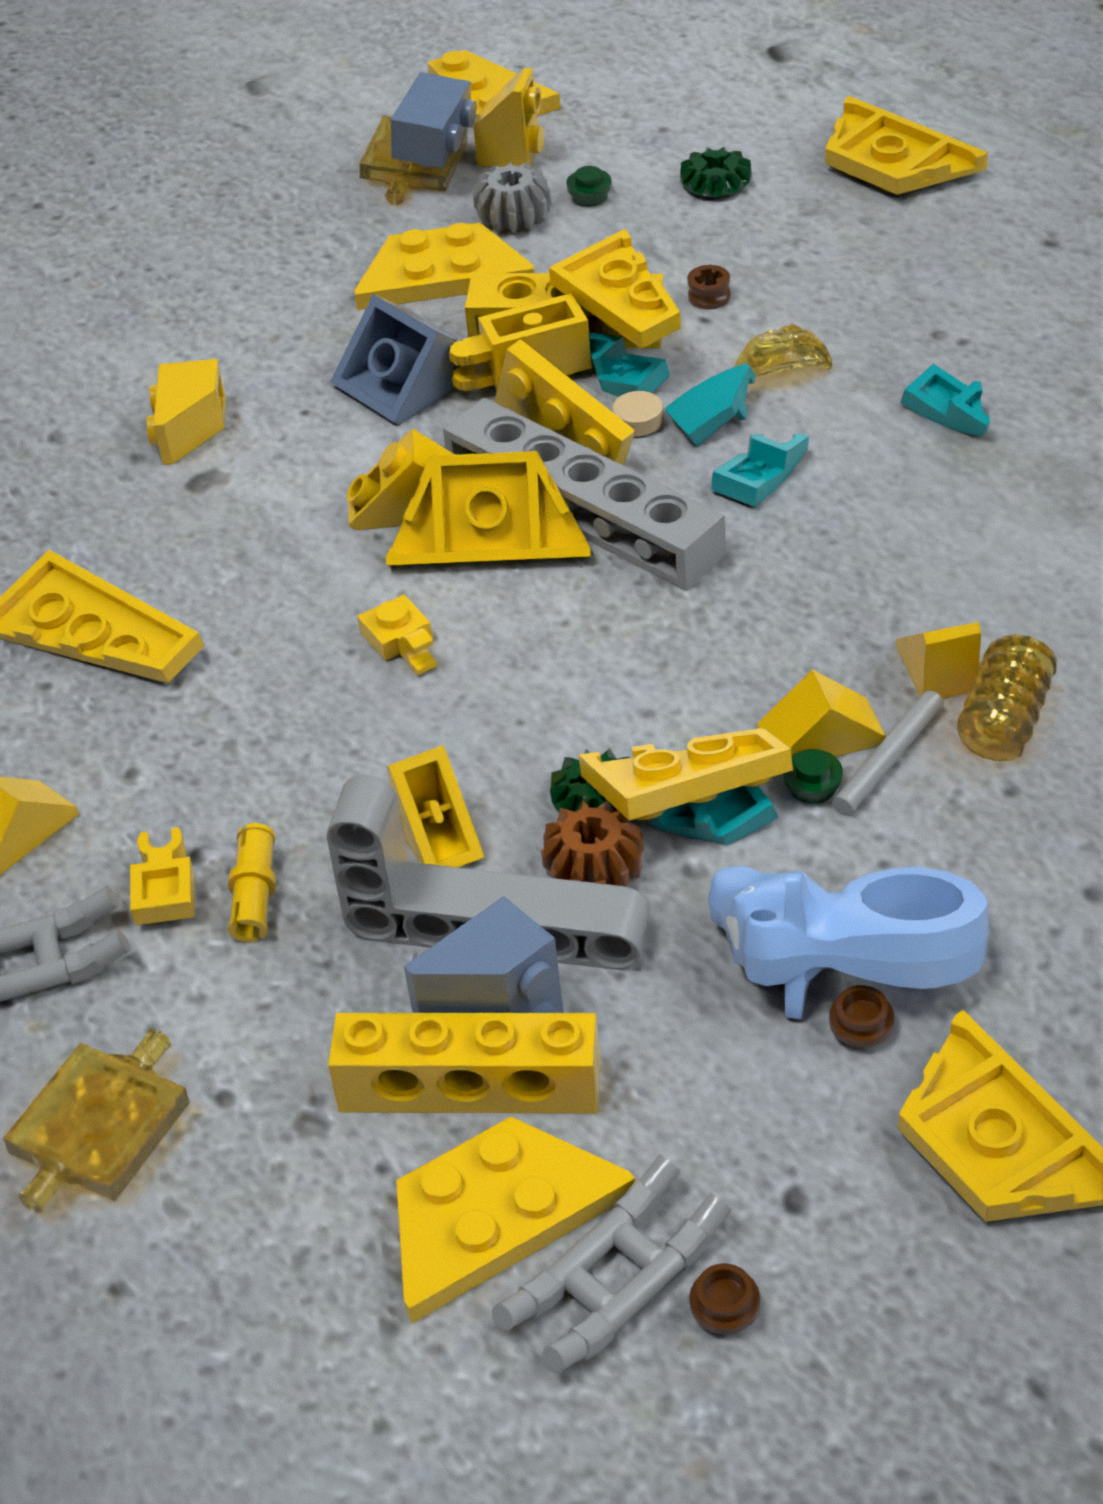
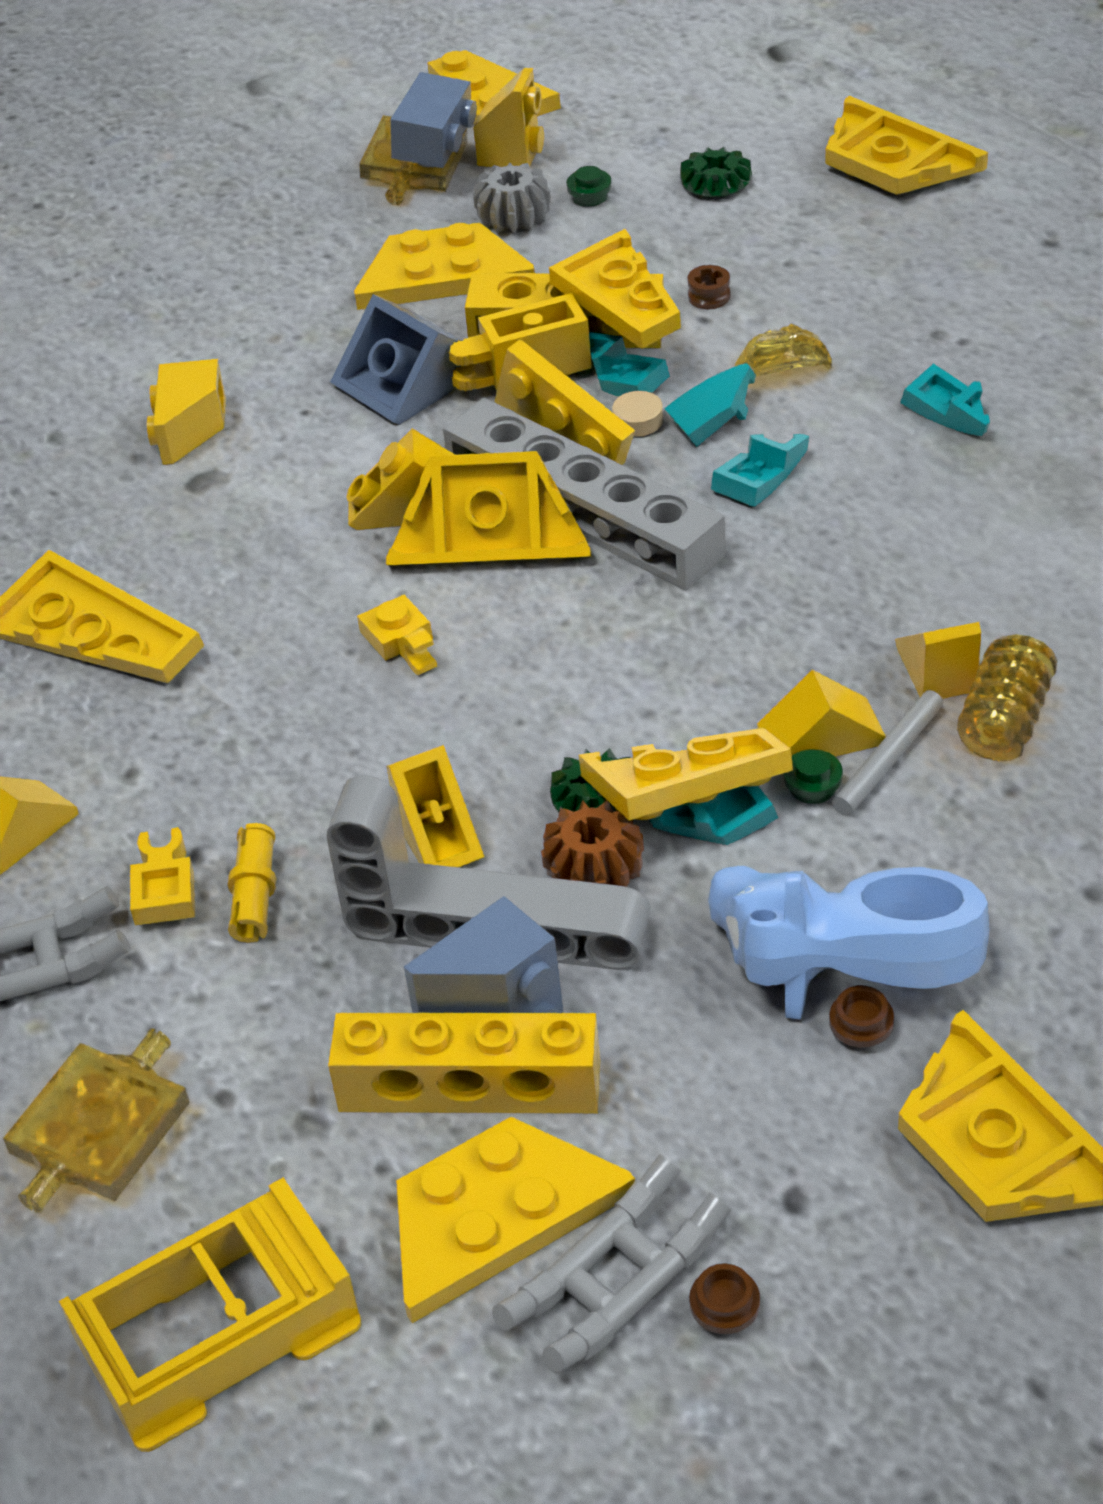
none -> yellow piece [59,1177,361,1452]

